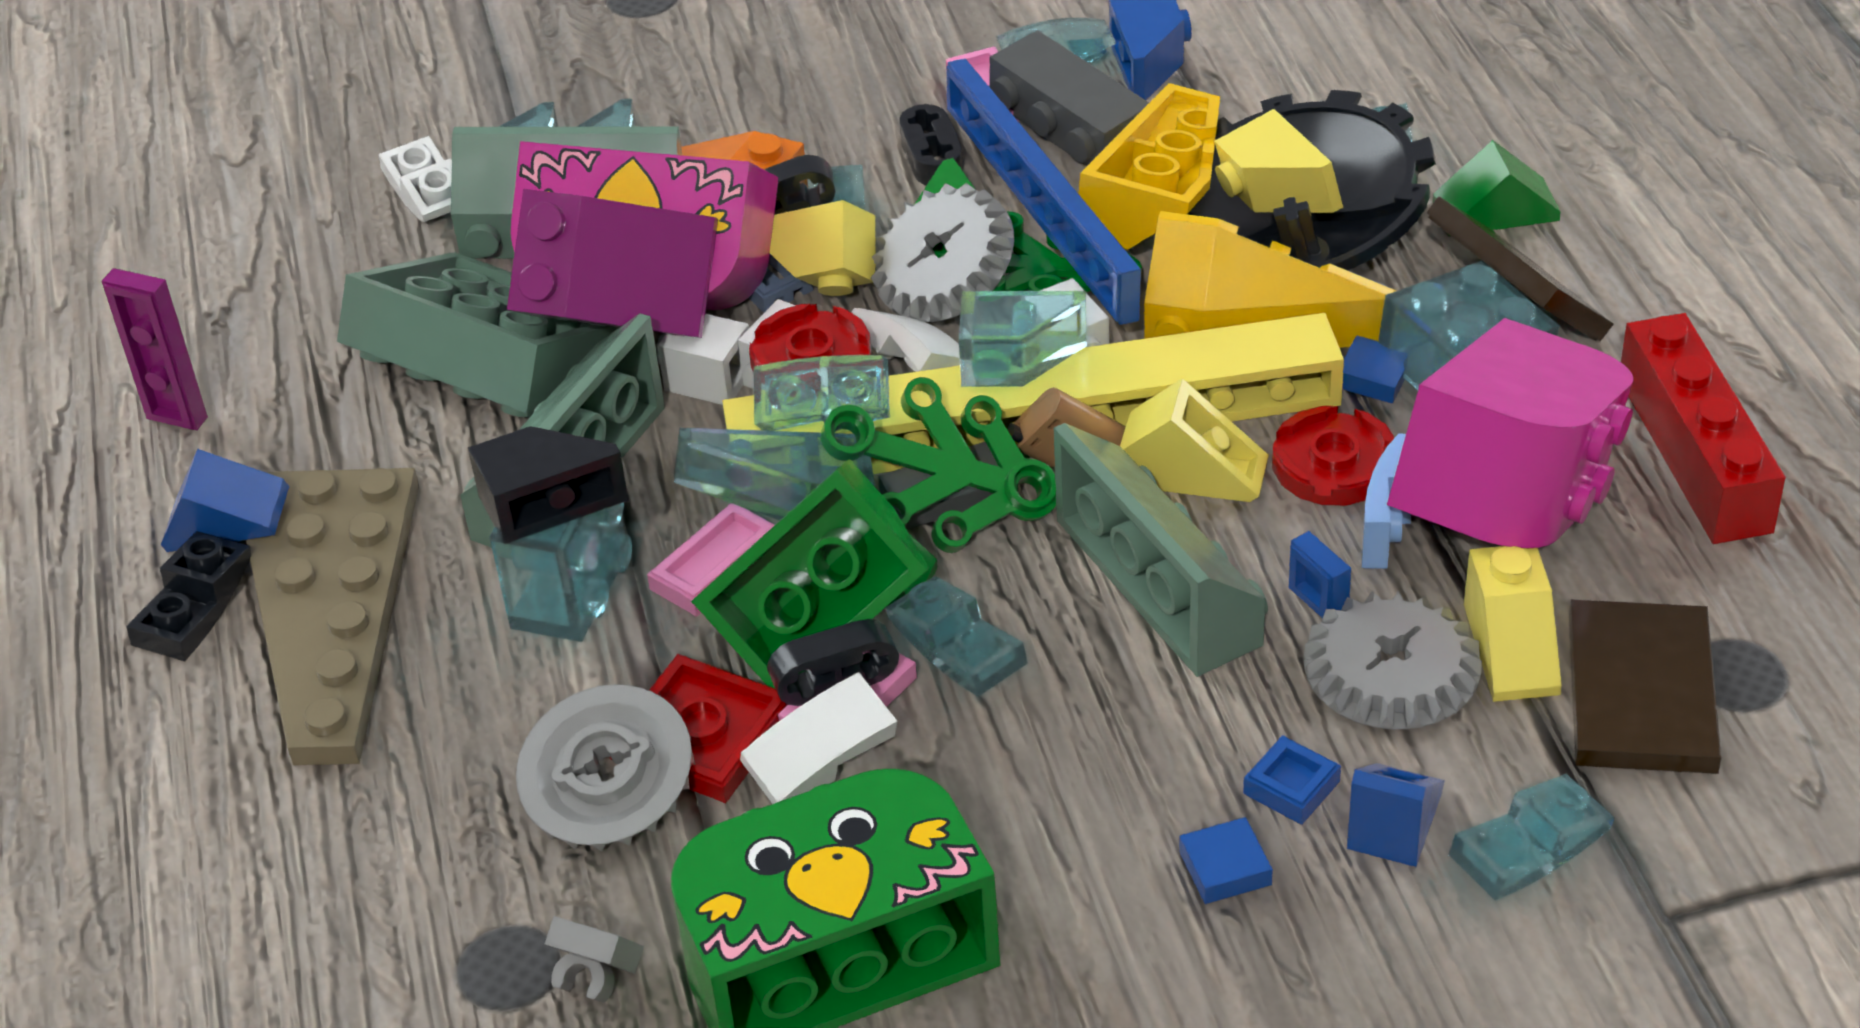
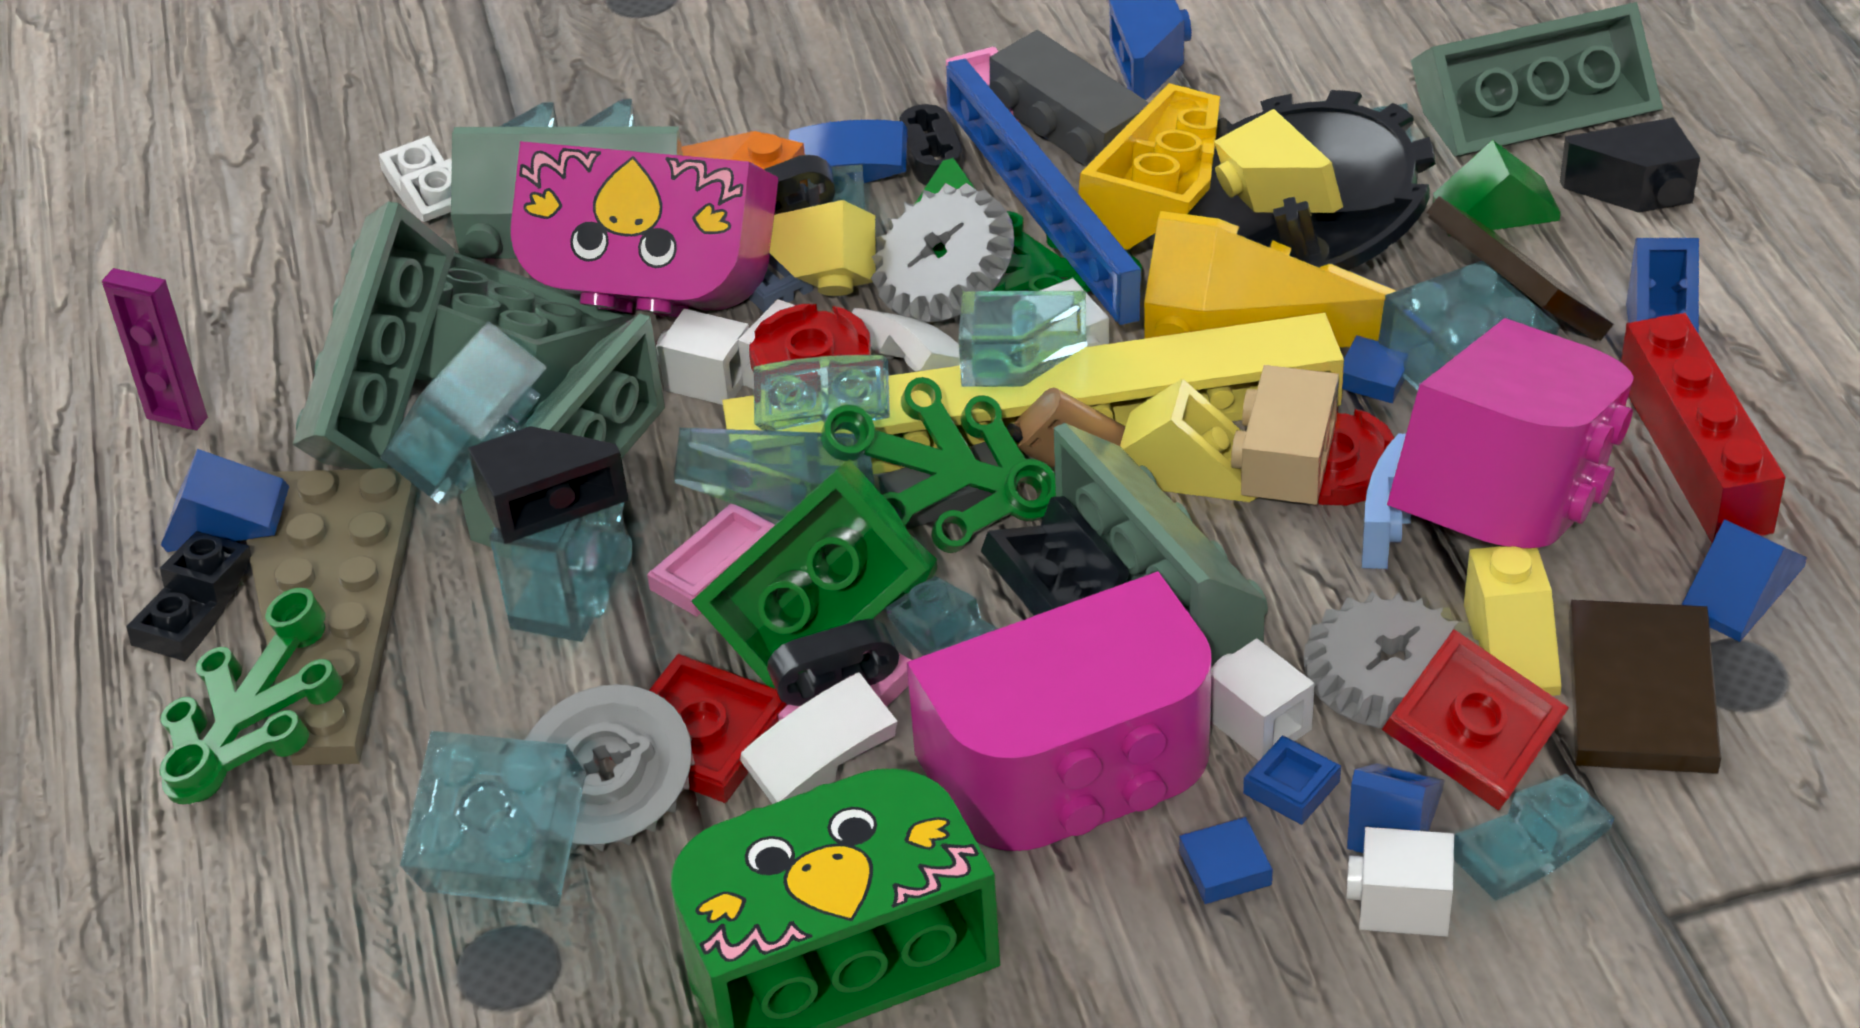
magenta slope [507,189,718,338] -> none
light grey tile [544,916,644,1003] -> none
clear light blue slope [996,18,1116,63] -> none
blue tile [1288,531,1351,618] -> none
none -> green plant [159,587,343,805]
none -> sand green slope [292,201,455,469]
none -> clear light blue brick [380,321,547,504]
none -> clear light blue brick [400,730,586,907]
none -> blue slope [789,119,907,185]
none -> dark pink brick [907,572,1211,851]
none -> black bracket [981,496,1129,616]
none -> white brick [1210,638,1315,761]
none -> tan brick [1231,365,1339,505]
none -> white brick [1346,827,1454,937]
none -> red tile [1382,629,1569,811]
none -> sand green slope [1410,2,1663,157]
none -> black slope [1560,117,1700,213]
none -> blue slope [1626,238,1699,334]
none -> blue slope [1682,519,1807,642]

